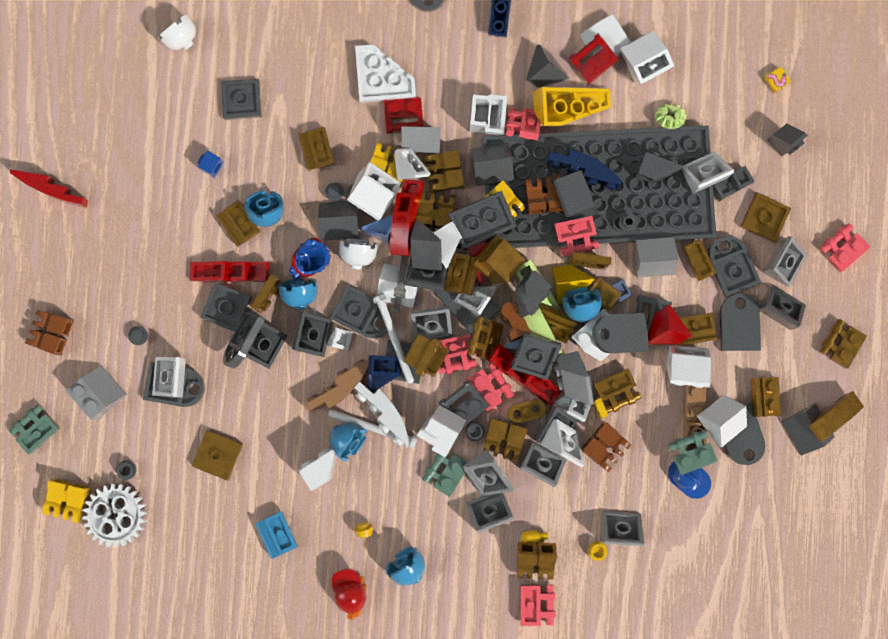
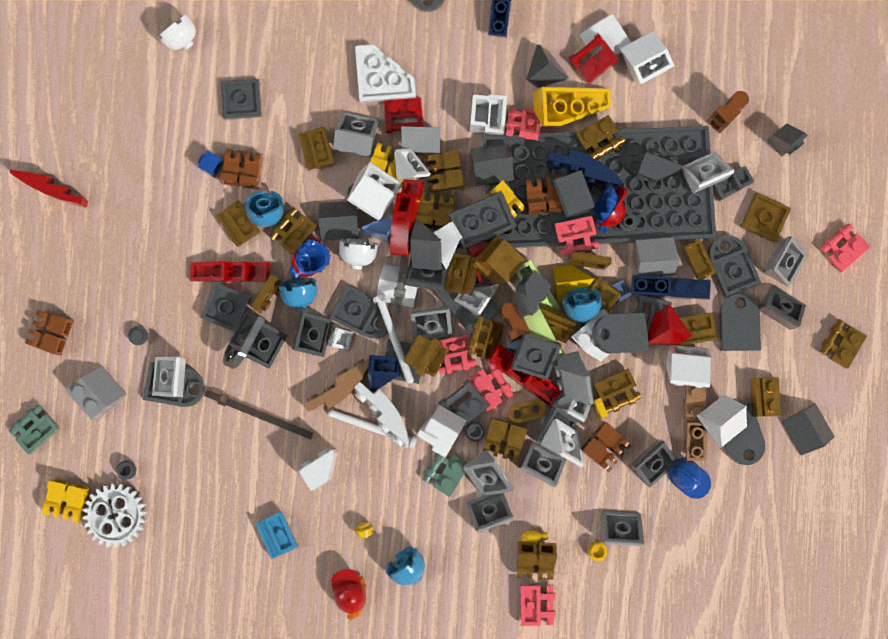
pearl gold plate [192,430,243,481] -> none
dark grey plate [325,182,344,202] -> none
dark azure cylinder [330,422,367,462] -> none
yellowish green gear [655,103,686,129] -> none
sand green plate [668,430,718,475] -> none
yellow tile [764,66,792,93] -> none
pearl gold slope [809,391,864,442] -> none
none -> clear smoke bar [204,389,314,440]
none -> dark orange legs [219,148,263,190]
none -> pearl gold plate [269,207,318,254]
none -> light grey slope [333,111,380,157]
none -> pearl gold plate [575,115,625,159]
none -> hair [593,186,627,234]
none -> dark grey slope [629,440,677,488]
none -> dark blue slope [631,275,711,300]
none -> dark orange legs [706,91,749,134]

